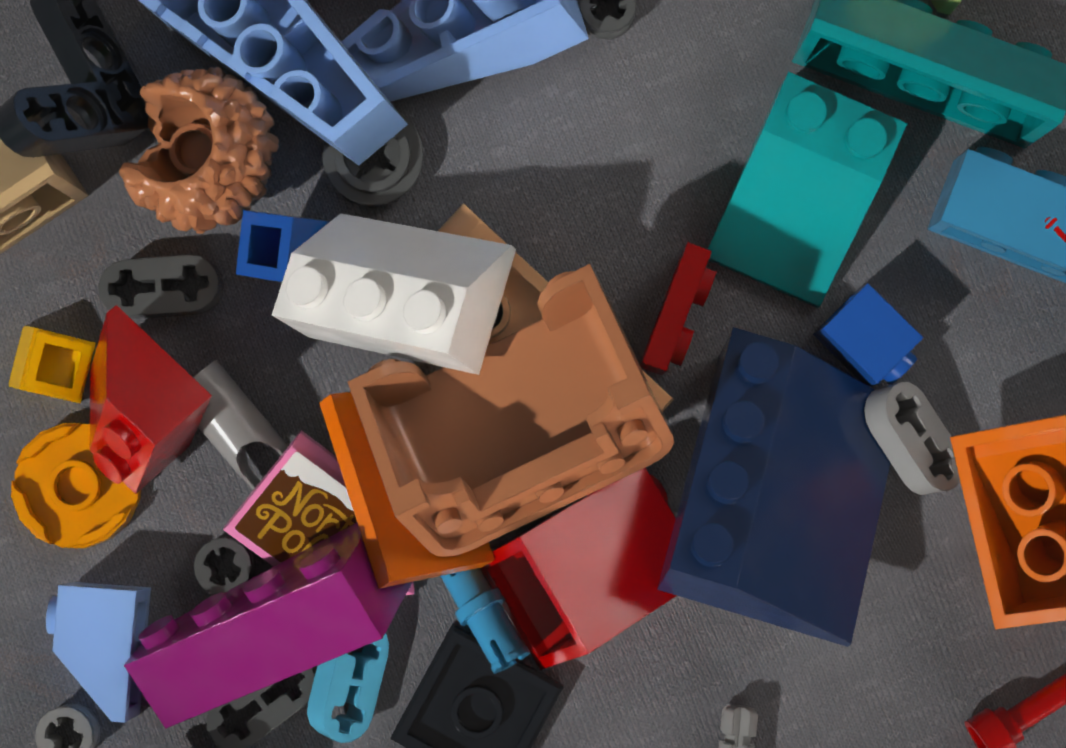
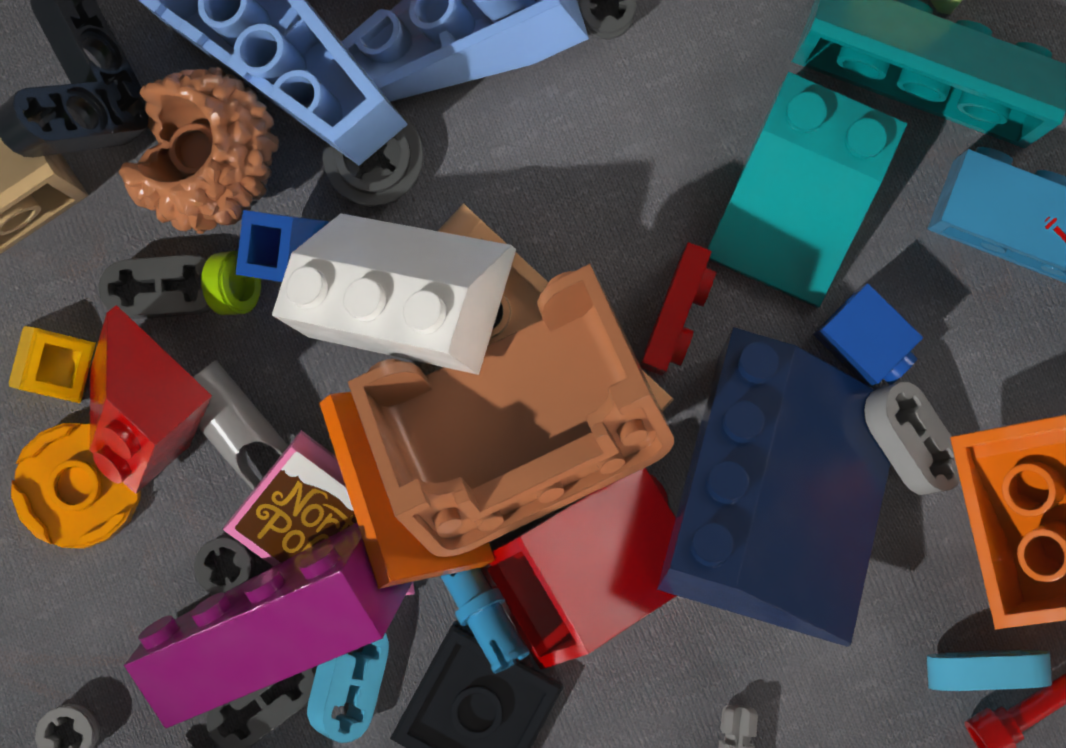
light blue slope [46,582,151,723] -> none
none -> lime tile [201,250,261,315]
none -> medium azure beam [927,650,1052,691]

